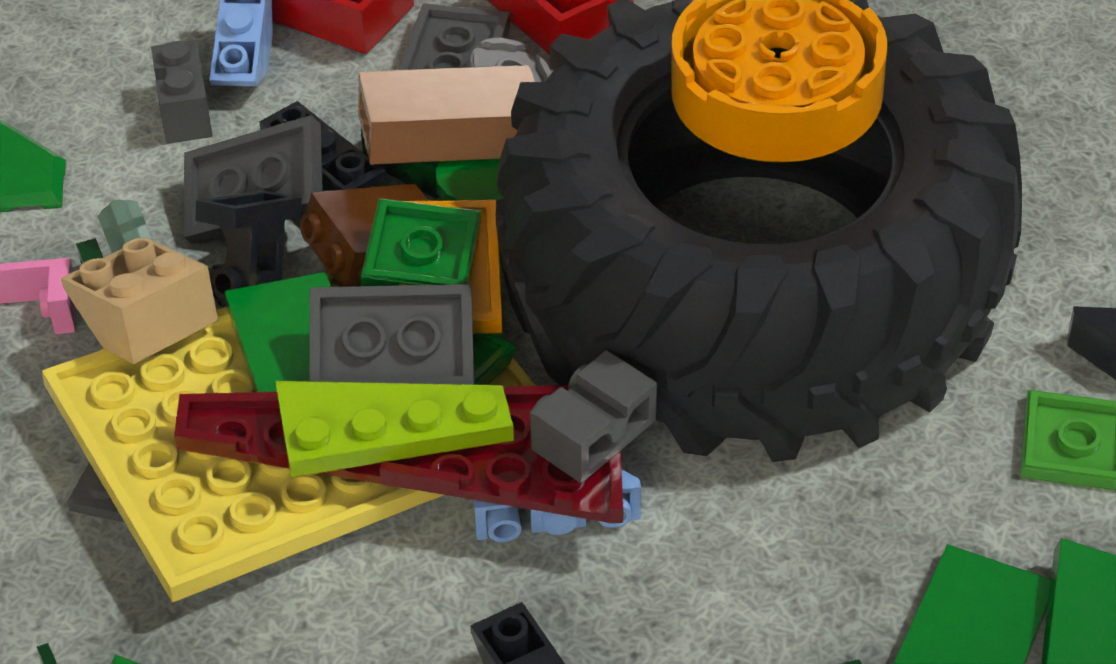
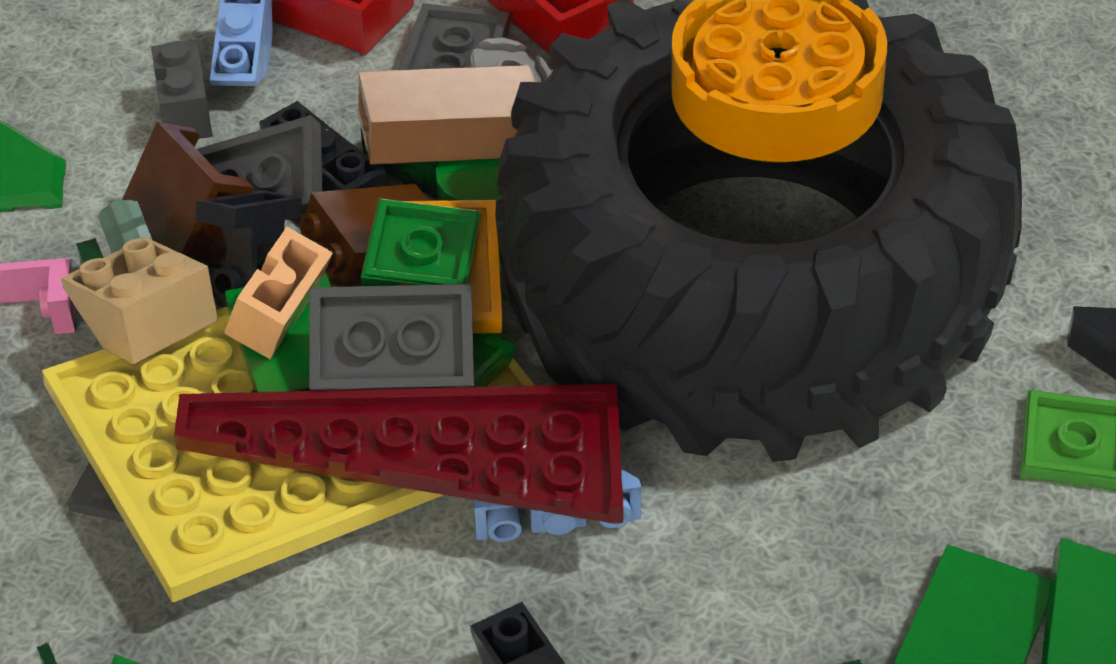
lime wing [275,381,514,477] -> none
dark grey brick [530,350,657,484] -> none
none -> reddish brown panel [122,122,254,268]
none -> light nougat brick [224,227,333,359]

